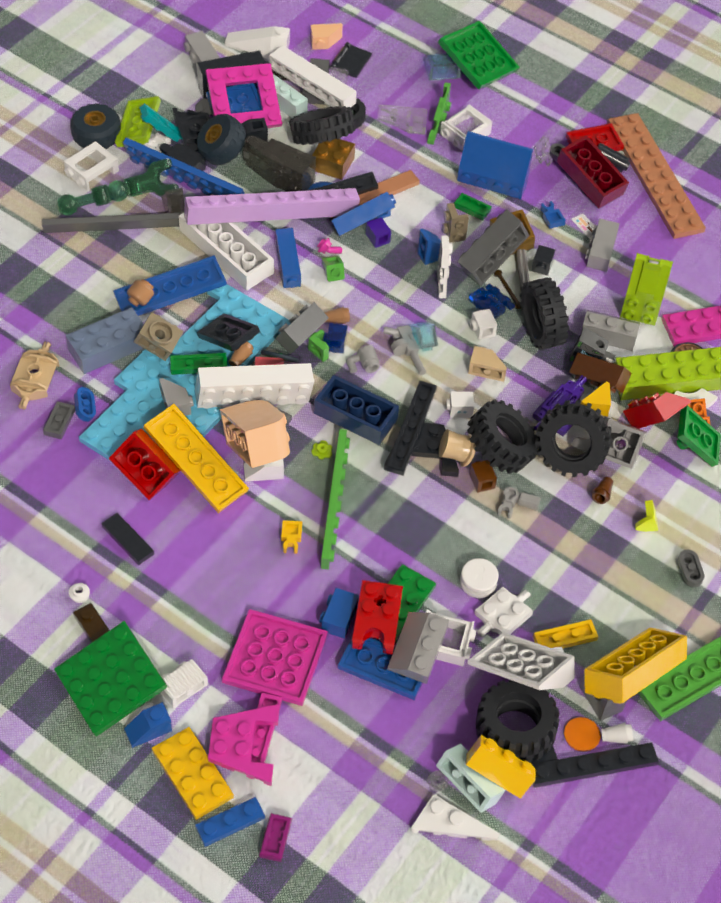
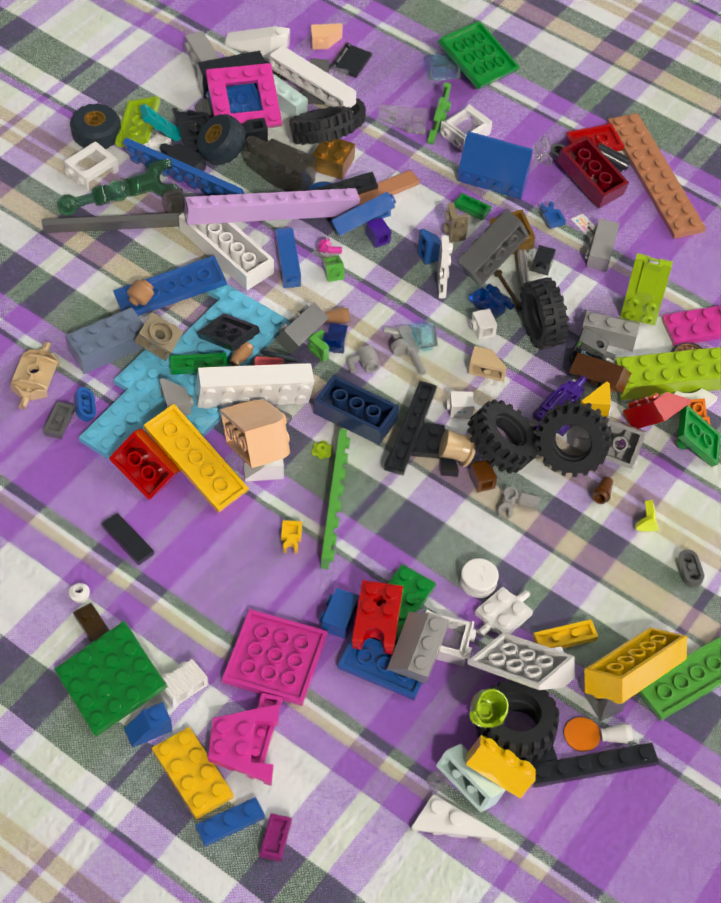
none -> lime piece [469,689,509,727]

